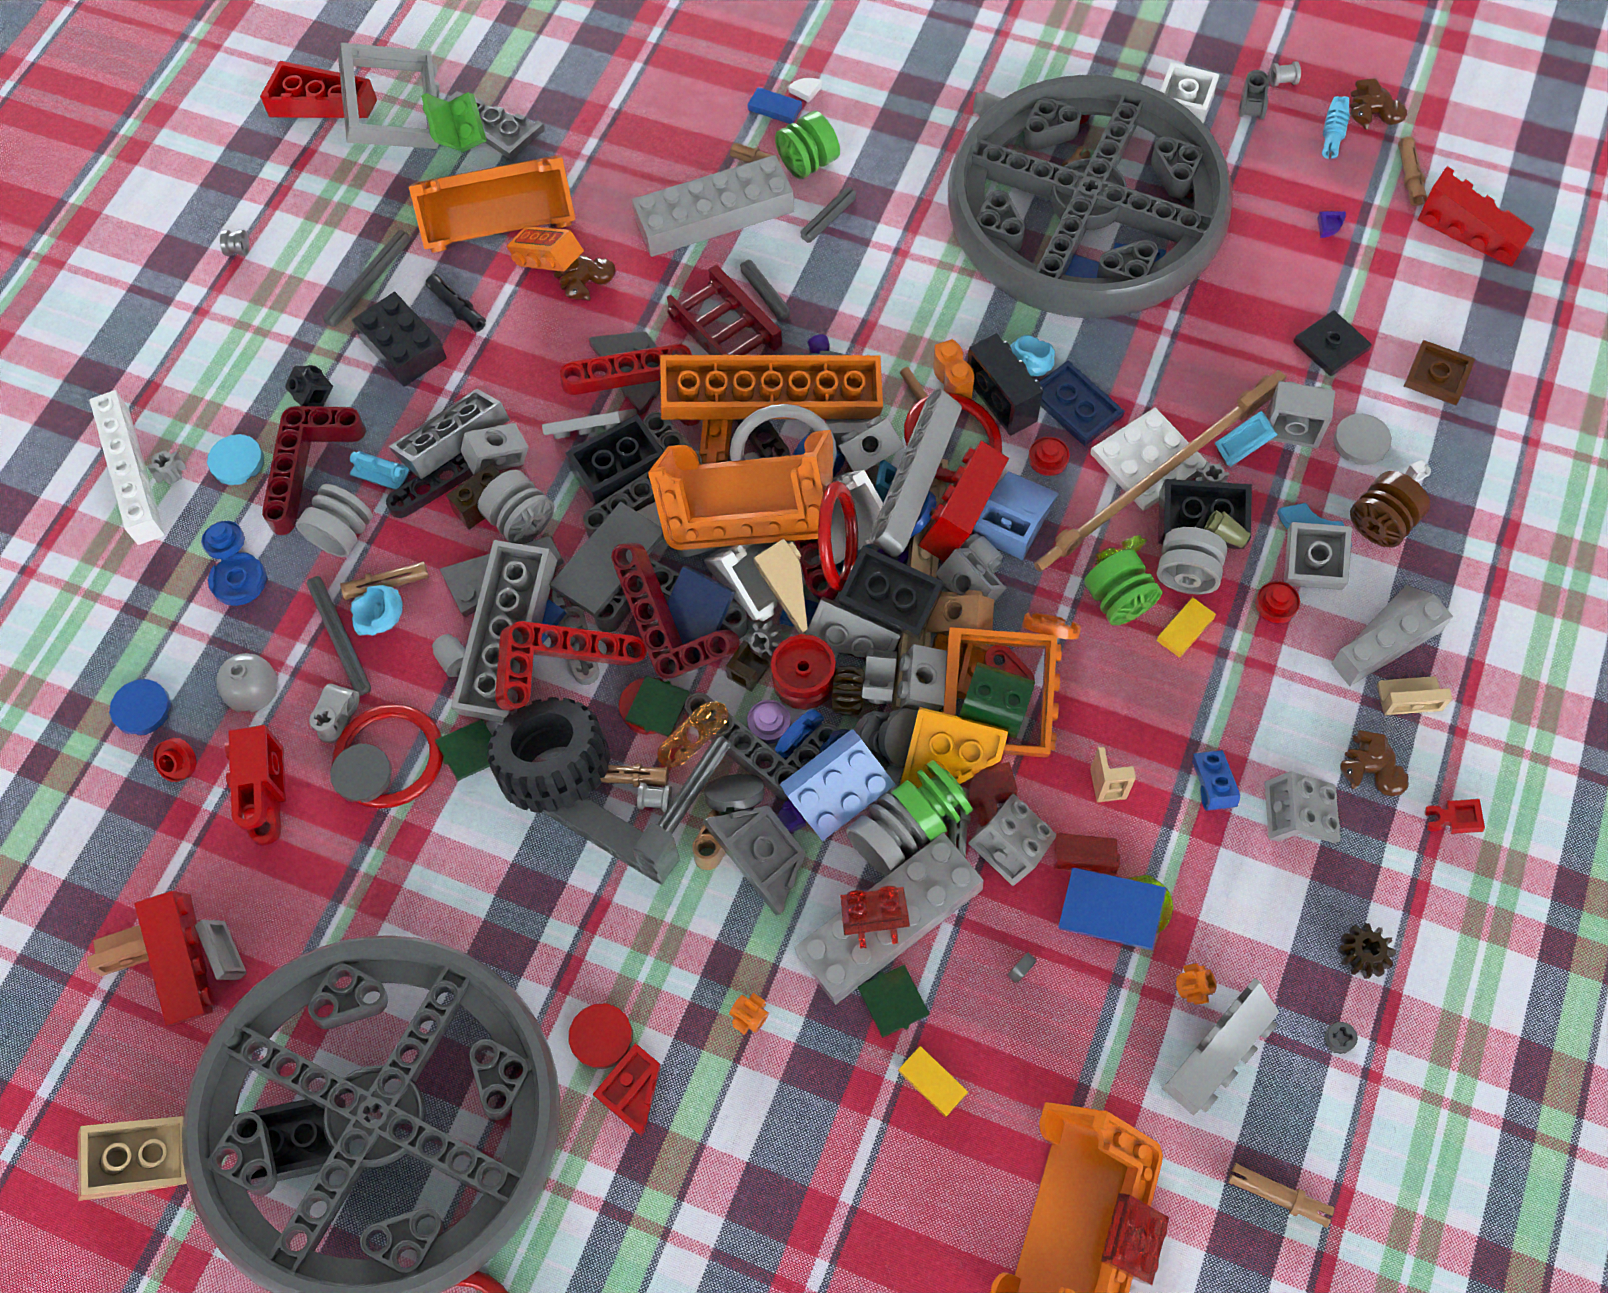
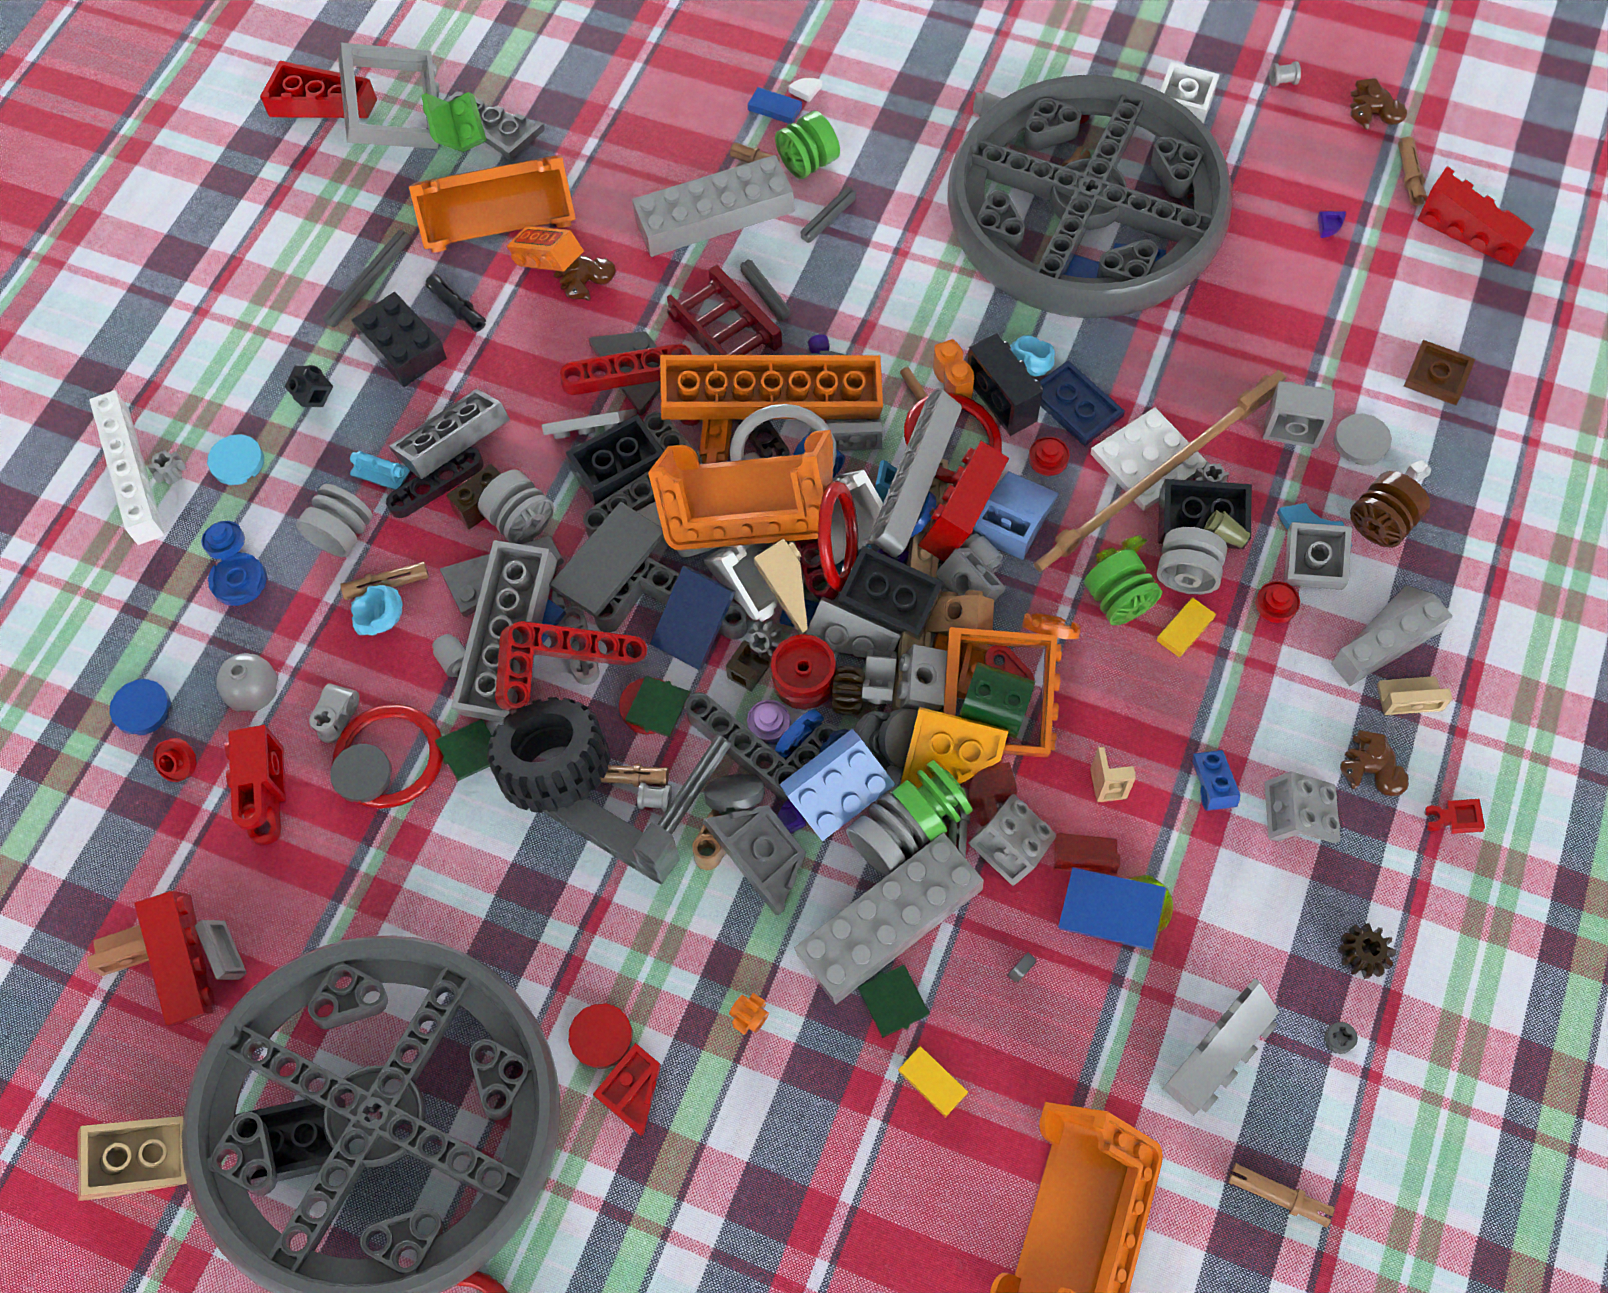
flat silver wheel [220,230,249,256] -> none
dark red beam [262,406,366,535] -> none
dark grey axle [307,576,371,696] -> none
light grey brick [460,423,529,475] -> none
dark red beam [611,543,740,679] -> none
clear orange beam [657,701,728,768] -> none
light grey brick [839,415,904,472] -> none
clear red plate [840,886,910,949] -> none
clear red plate [1101,1193,1169,1285] -> none
orange gear [1176,963,1217,1005] -> none
medium azure tile [1215,411,1278,467] -> none
dark grey piece [1238,70,1269,120] -> none
black plate [1293,310,1372,377] -> none
medium azure hinge [1322,96,1350,159] -> none

